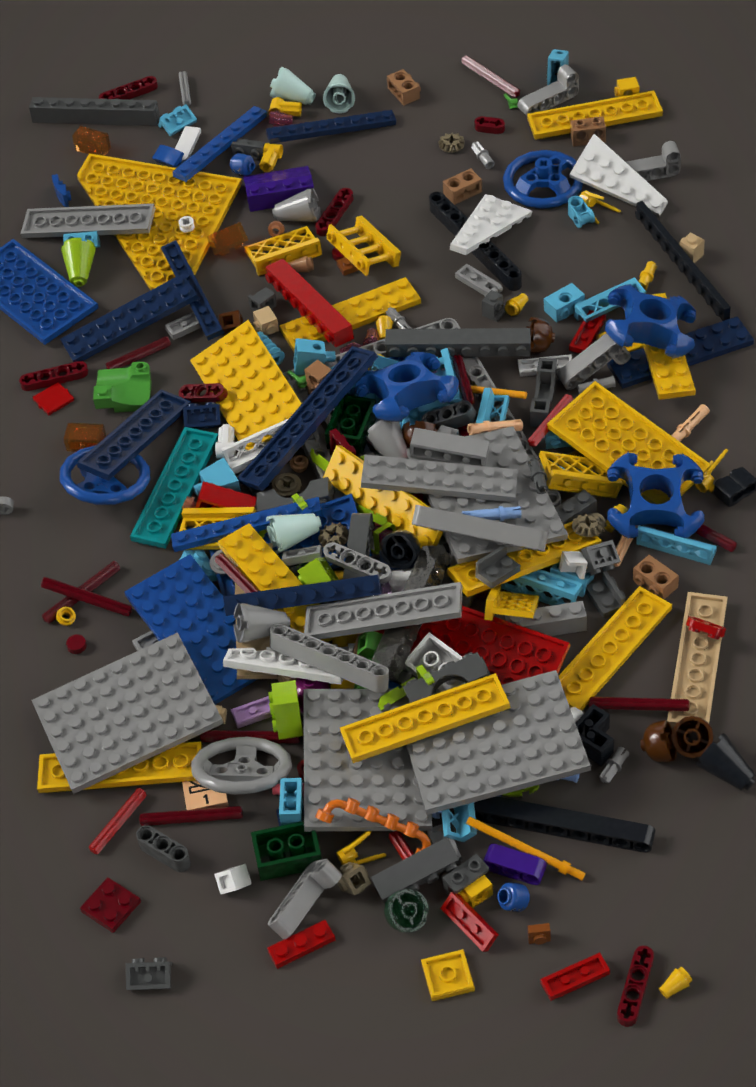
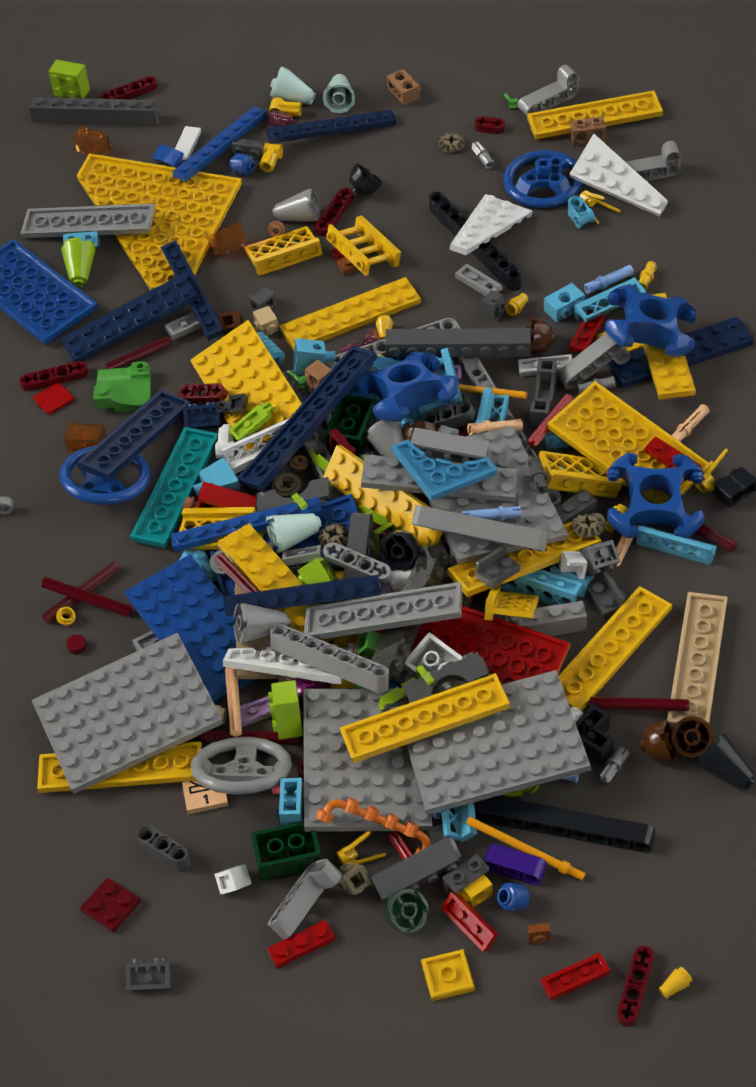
blue slope [52,174,72,207] -> none
red axle [89,788,147,855] -> none
dark red axle [139,806,243,826] -> none
medium azure bracket [158,104,197,136] -> none
light grey axle [179,71,191,106] -> none
white bush [179,216,195,233] -> none
dark purple slope [243,166,314,212] -> none
red brick [265,259,354,347] -> none
medium nougat cone [288,256,314,273] -> none
light grey axle [386,307,412,329] -> none
medium nougat brick [443,168,482,205] -> none
dark red axle [453,355,475,405] -> none
axle [461,55,520,98] -> none
medium azure torso [547,49,569,85] -> none
yellow brick [614,77,640,97] -> none
medium nougat brick [633,555,679,599] -> none
black plate [635,201,731,321] -> none
tan brick [679,232,705,263] -> none
red plate [686,616,726,640] -> none
none -> lime brick [48,59,90,98]
none -> black plate [217,393,248,416]
none -> light nougat axle [225,667,242,737]
none -> lime hinge [229,401,275,441]
none -> black cylinder [349,164,383,195]
none -> dark azure plate [391,439,498,501]
none -> light blue pin [584,265,634,294]
none -> red plate [644,436,702,482]

